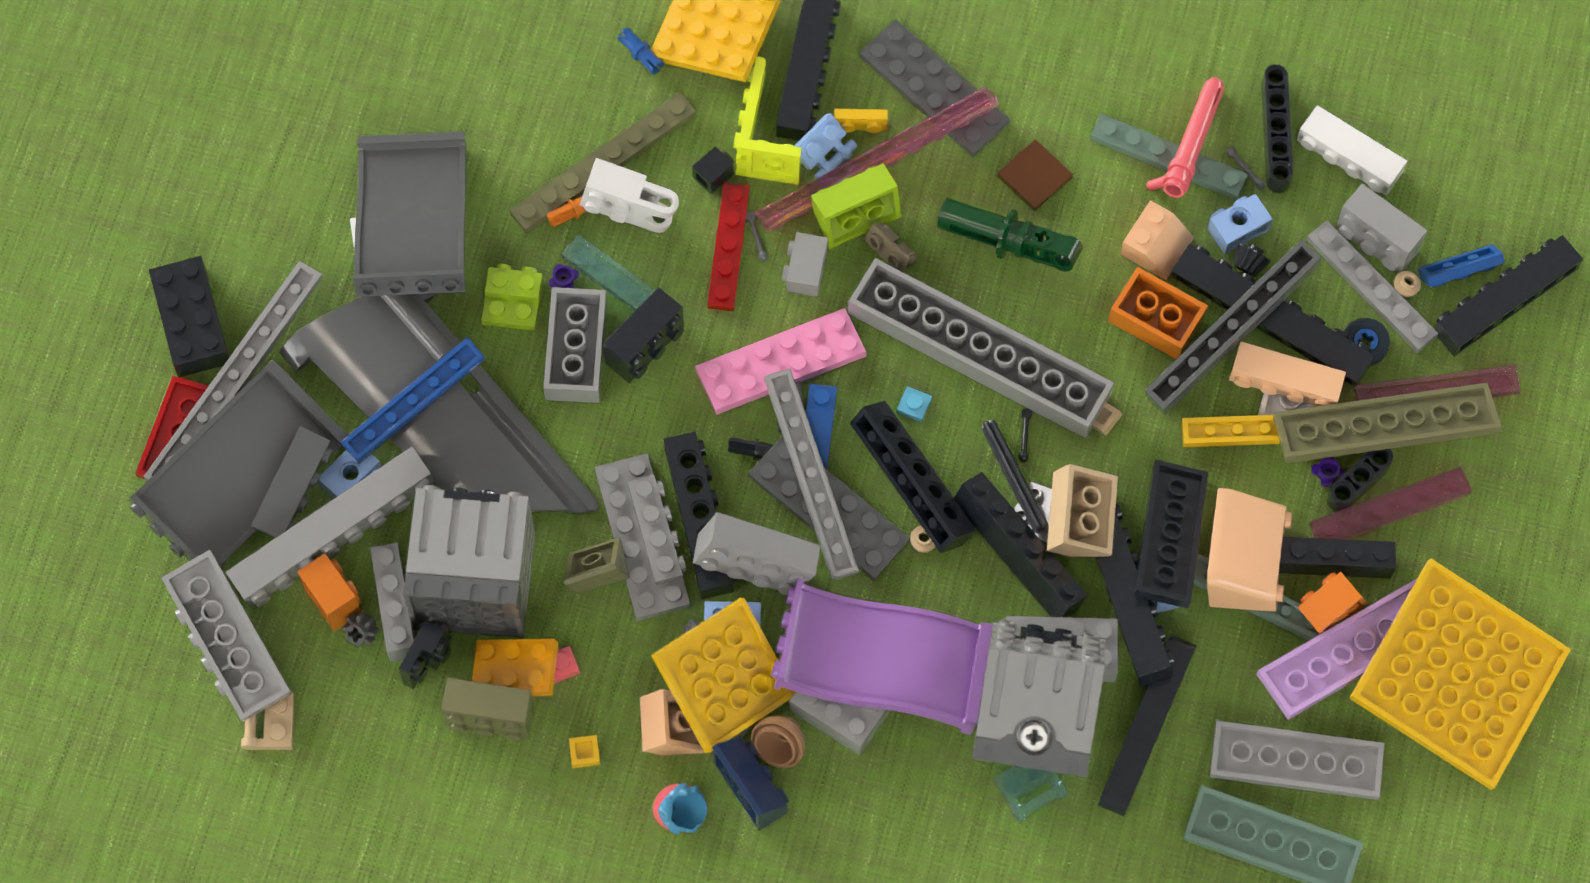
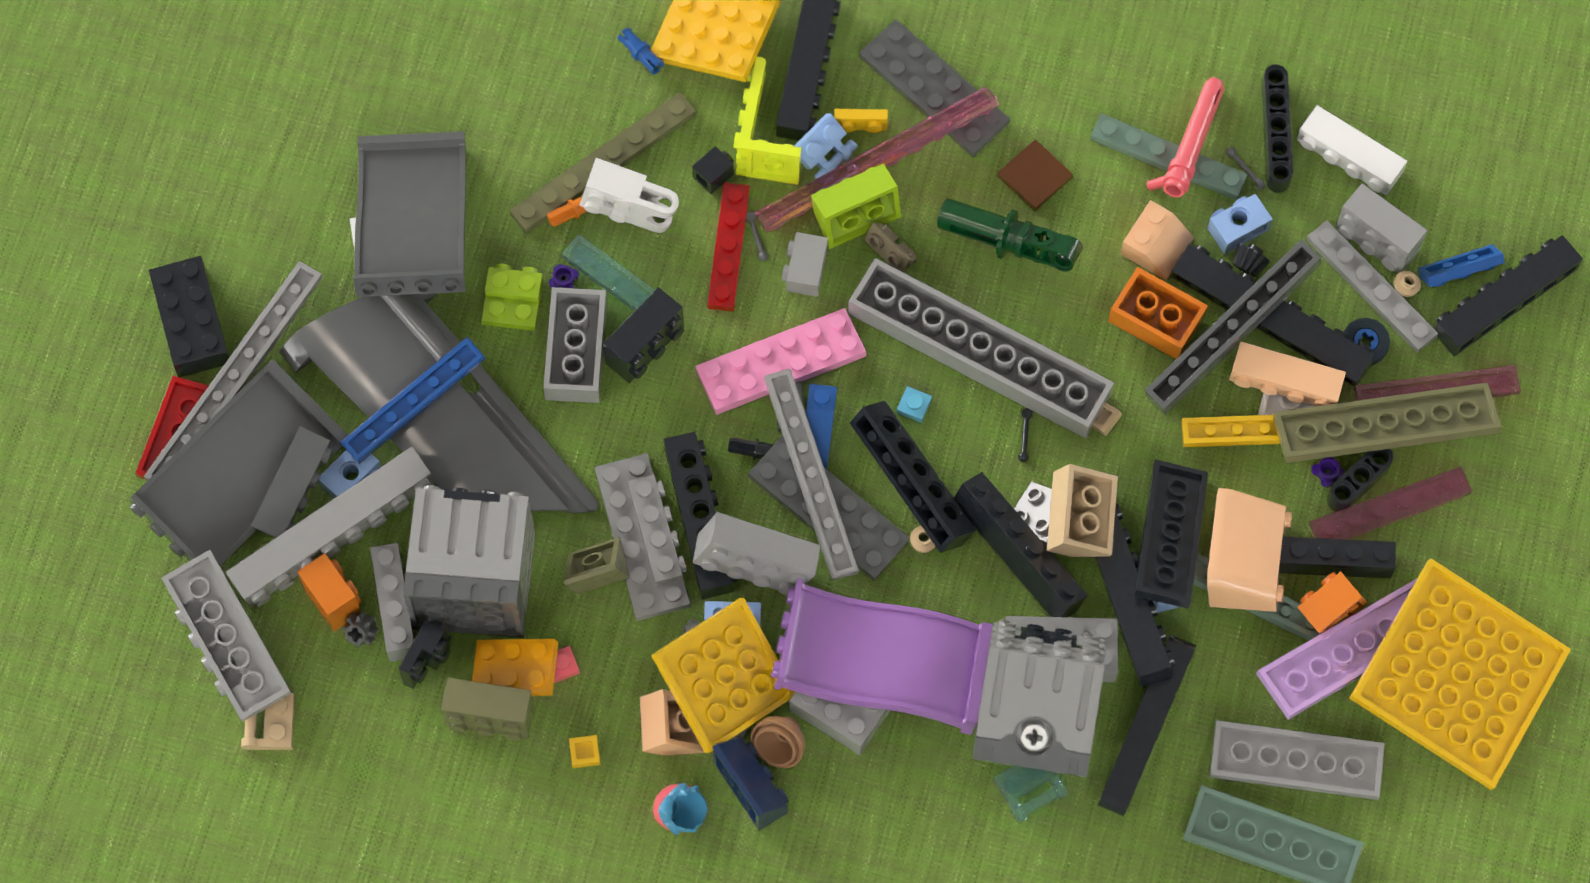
black axle [981,420,1048,533] -> none

